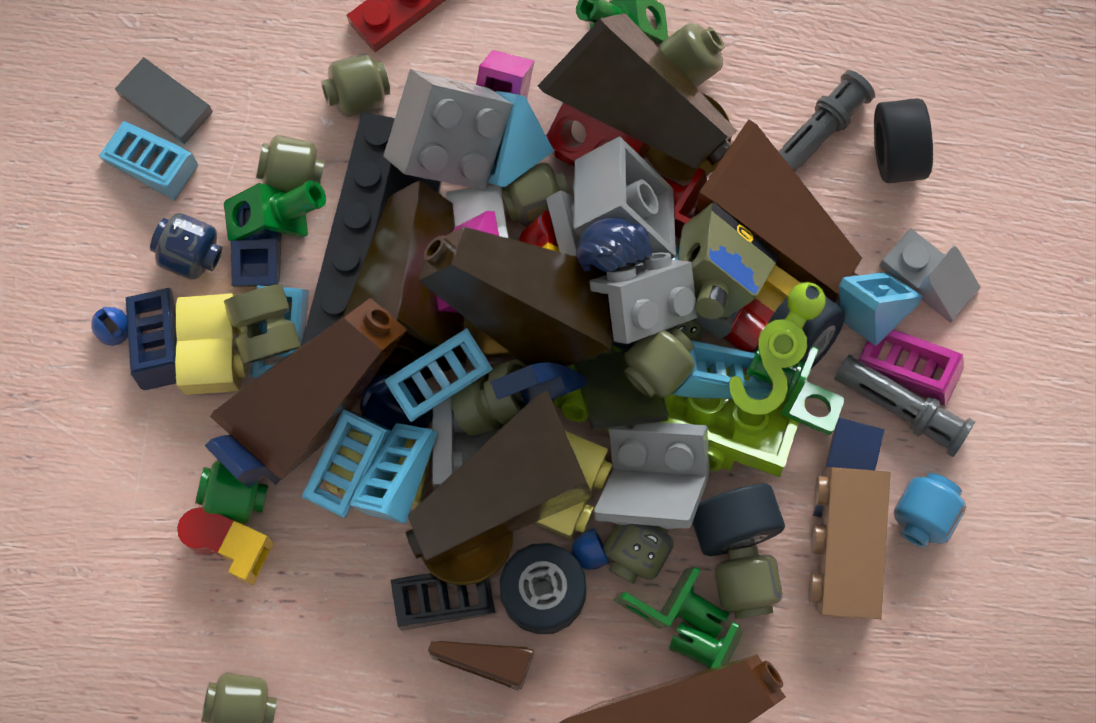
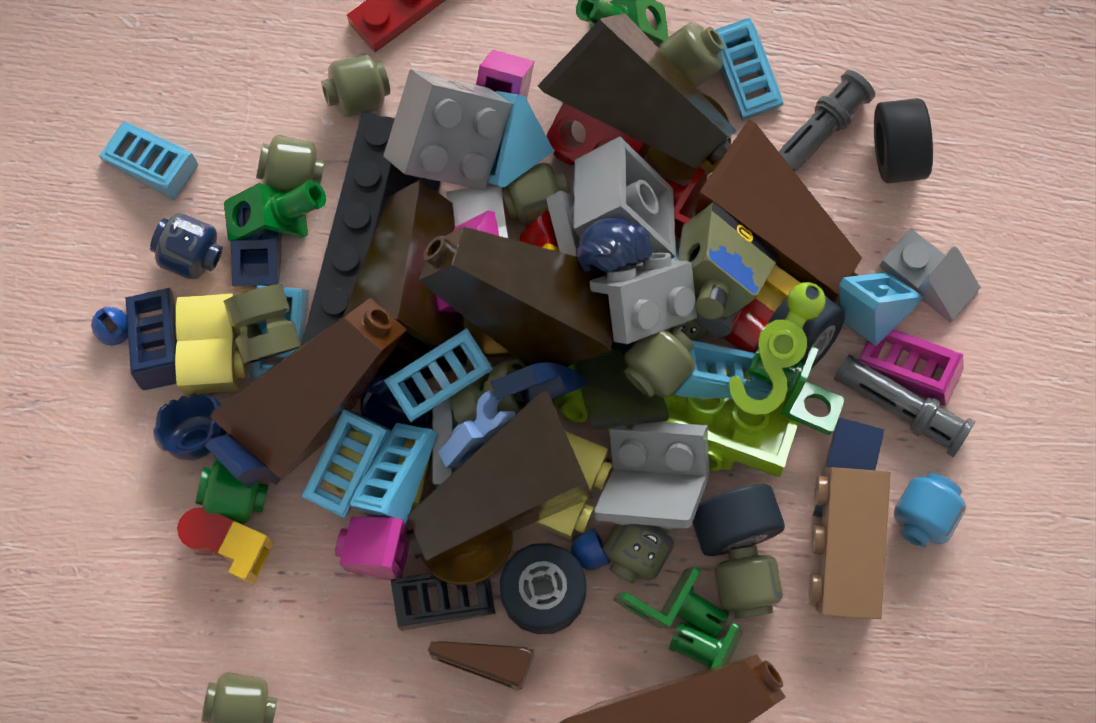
dark grey tile [115,57,213,144] -> none
none -> dark blue hair [153,393,227,461]
none -> dark pink slope [335,517,410,581]
none -> light blue plate [438,391,516,468]
none -> medium azure slope [715,18,784,121]

